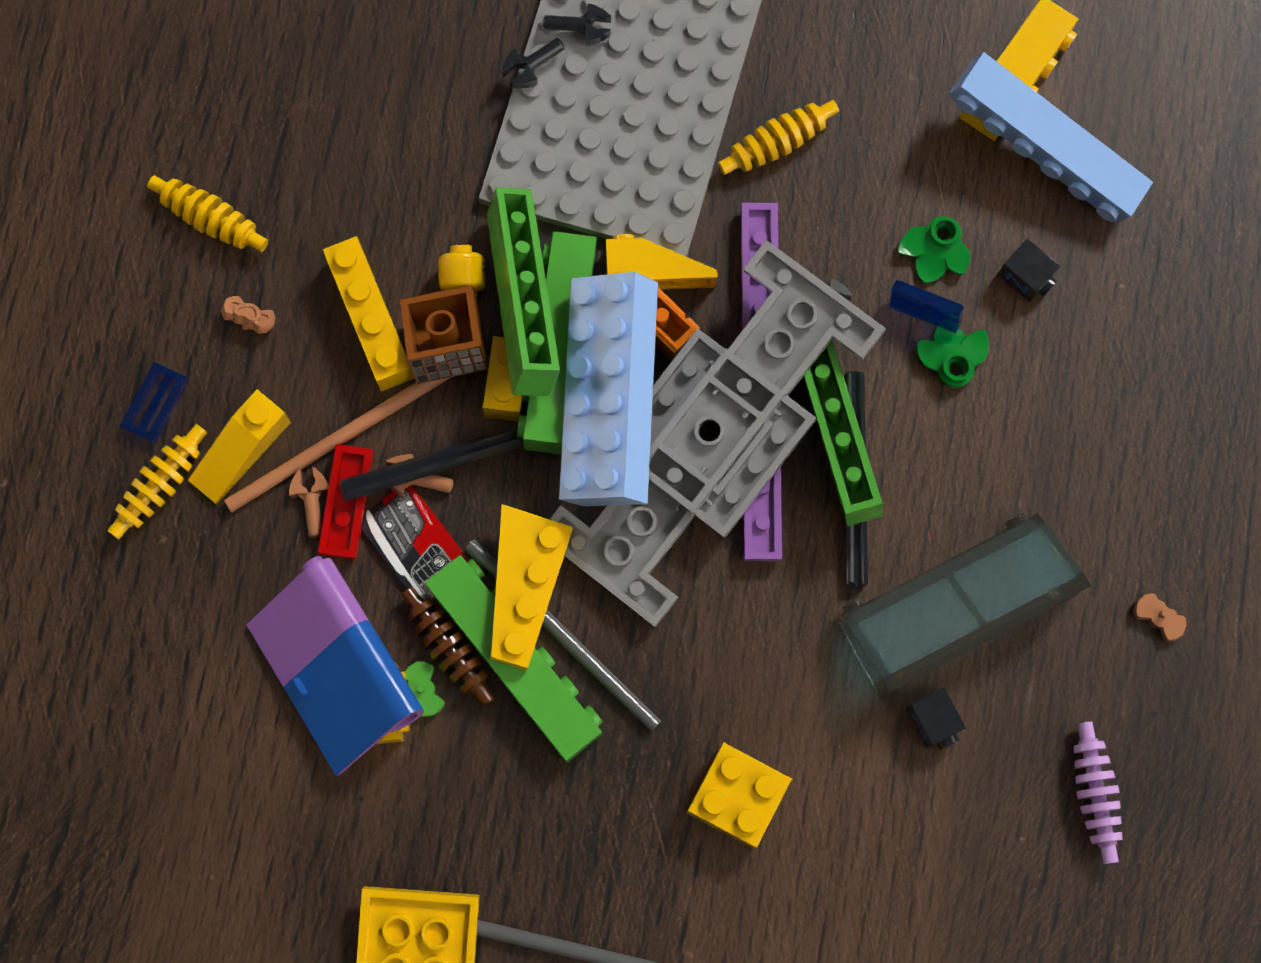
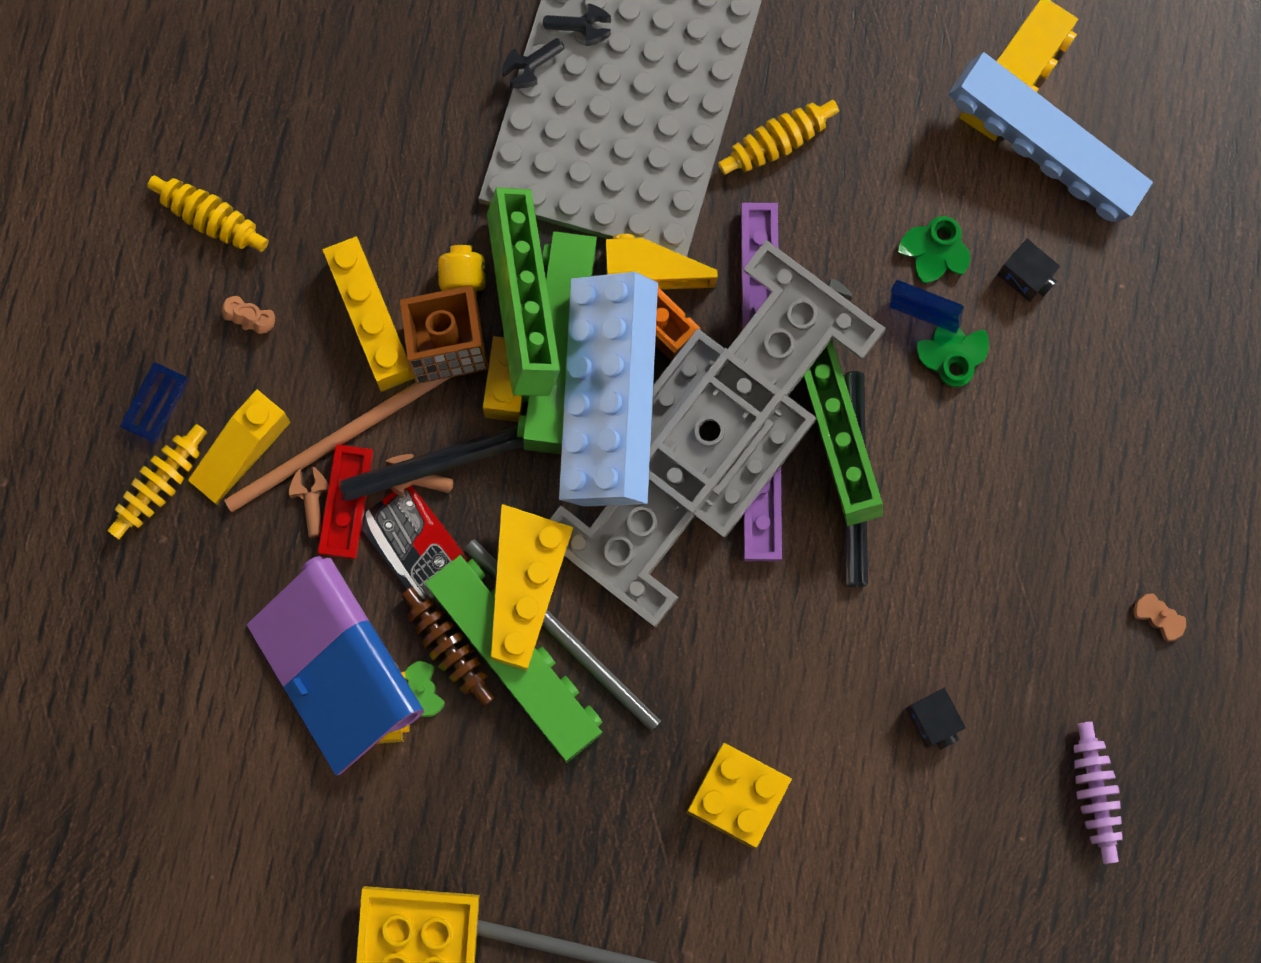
windscreen [837,513,1091,699] -> none

